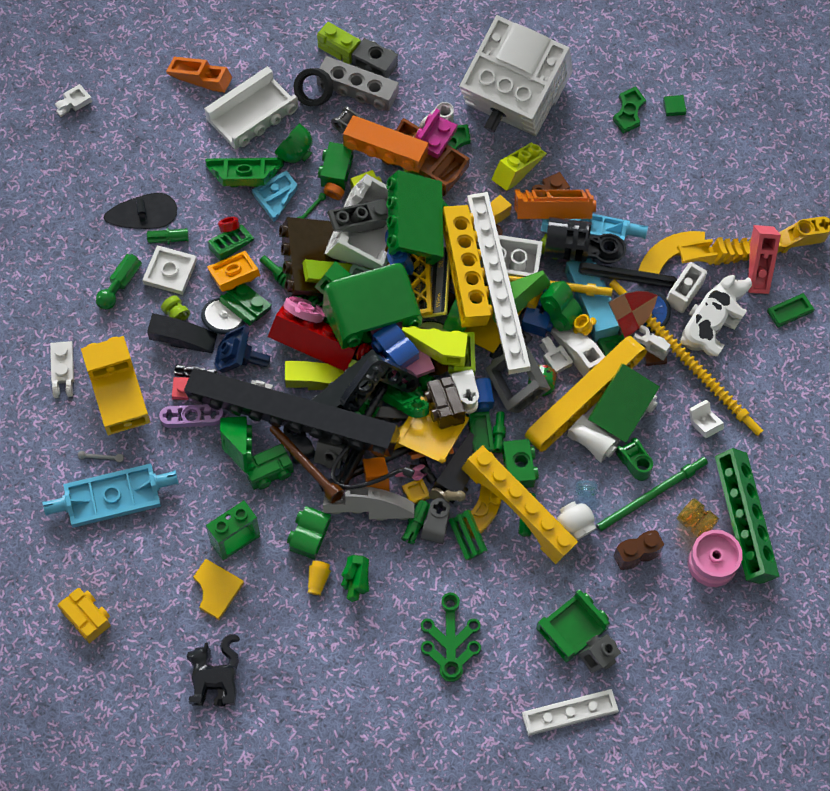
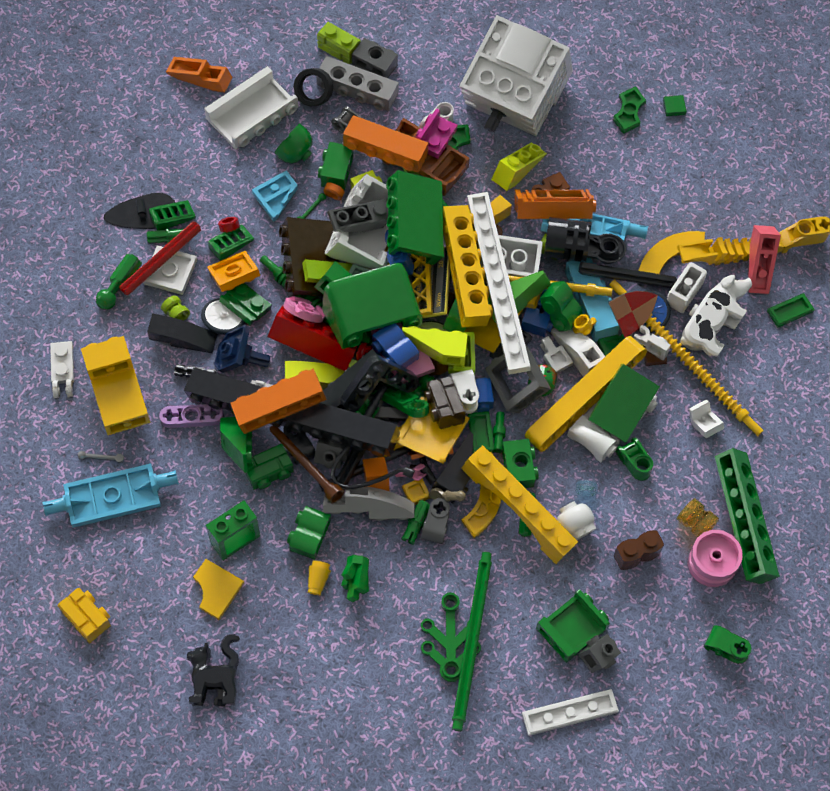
white plate [55,84,92,117] -> none
coral plate [172,377,189,400] -> none
green wing [205,158,284,188] -> none
green tile [448,510,488,560] -> none
green bar [596,457,708,532] -> none
none -> red axle [120,221,201,295]
none -> green slope [149,200,196,231]
none -> orange brick [231,368,327,434]
none -> green piece [452,552,492,732]
none -> green piece [704,625,752,664]

